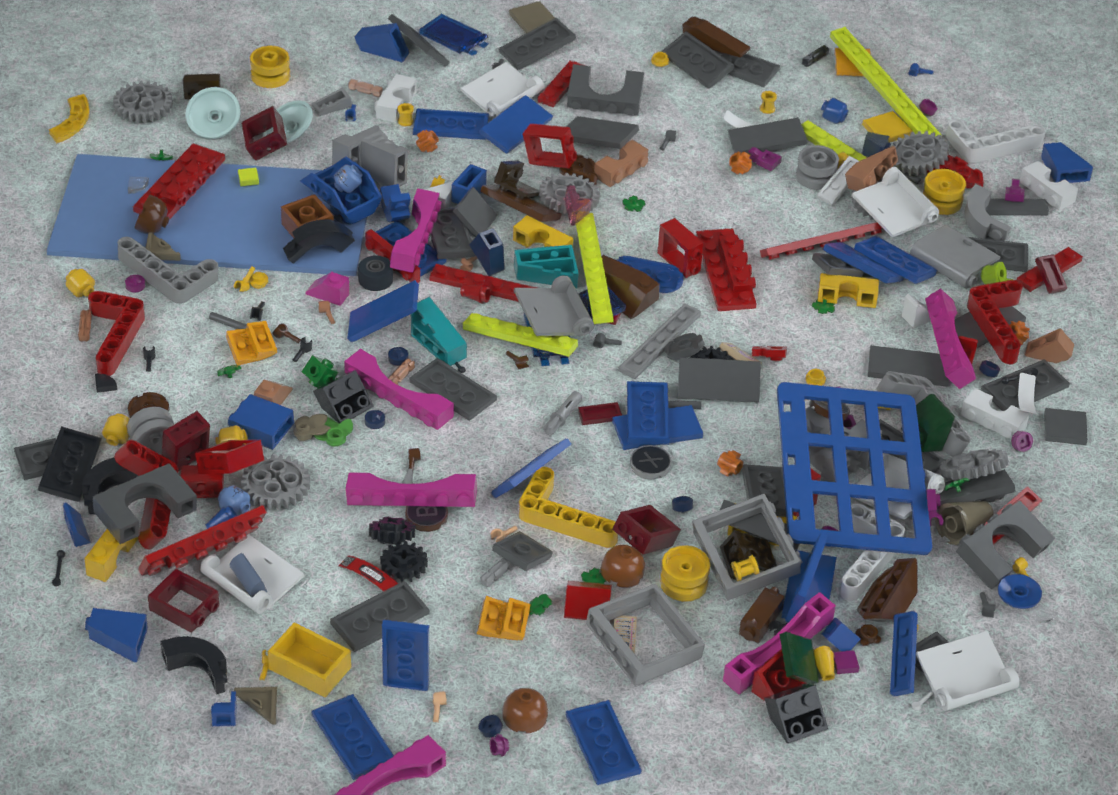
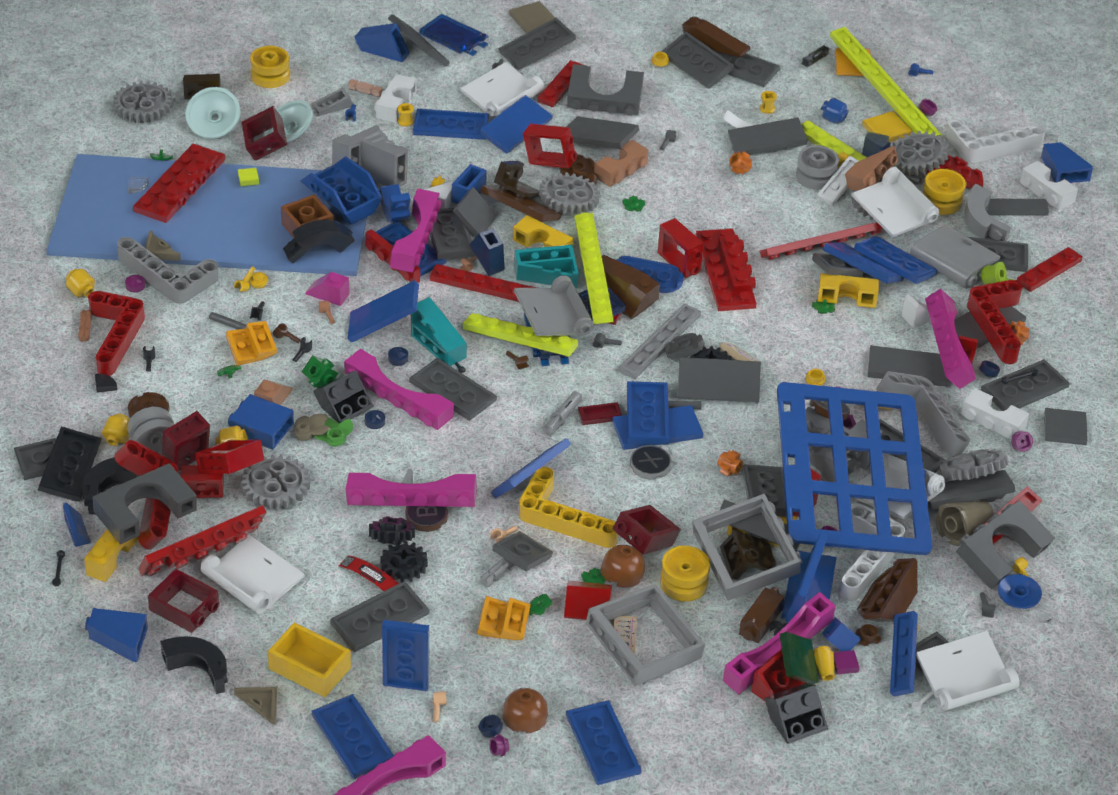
yellow tile [49,94,89,143] -> none
reddish brown cylinder [135,195,170,234] -> none
blue cone [205,505,238,529] -> none
blue panel [211,691,237,726] -> none
medium blue head [218,485,251,516] -> none
sand blue brick [230,553,268,598] -> none
yellow hand [259,650,269,681] -> none
medium blue head [334,165,362,193] -> none
black wheel [358,255,393,291] -> none
nougat axle [388,359,415,385] -> none
reddish brown hand [408,448,421,470] -> none
orange gear [416,130,439,153] -> none
red cone [460,284,491,304] -> none
clear pink slope [564,186,592,225] -> none
dark blue tile [672,496,694,513] -> none
yellow bush [731,555,759,581] -> none
magenta plate [748,147,782,171] -> none
red plate [752,346,787,361] -> none
dark green slope [901,394,955,452] -> none
magenta plate [926,489,943,526] -> none
green plant [944,478,969,493] -> none
magenta plate [1005,179,1025,202] -> none
white sticker [1018,373,1038,415] -> none
nougat slope [1025,328,1074,363] -> none
tile [1035,254,1067,294] -> none

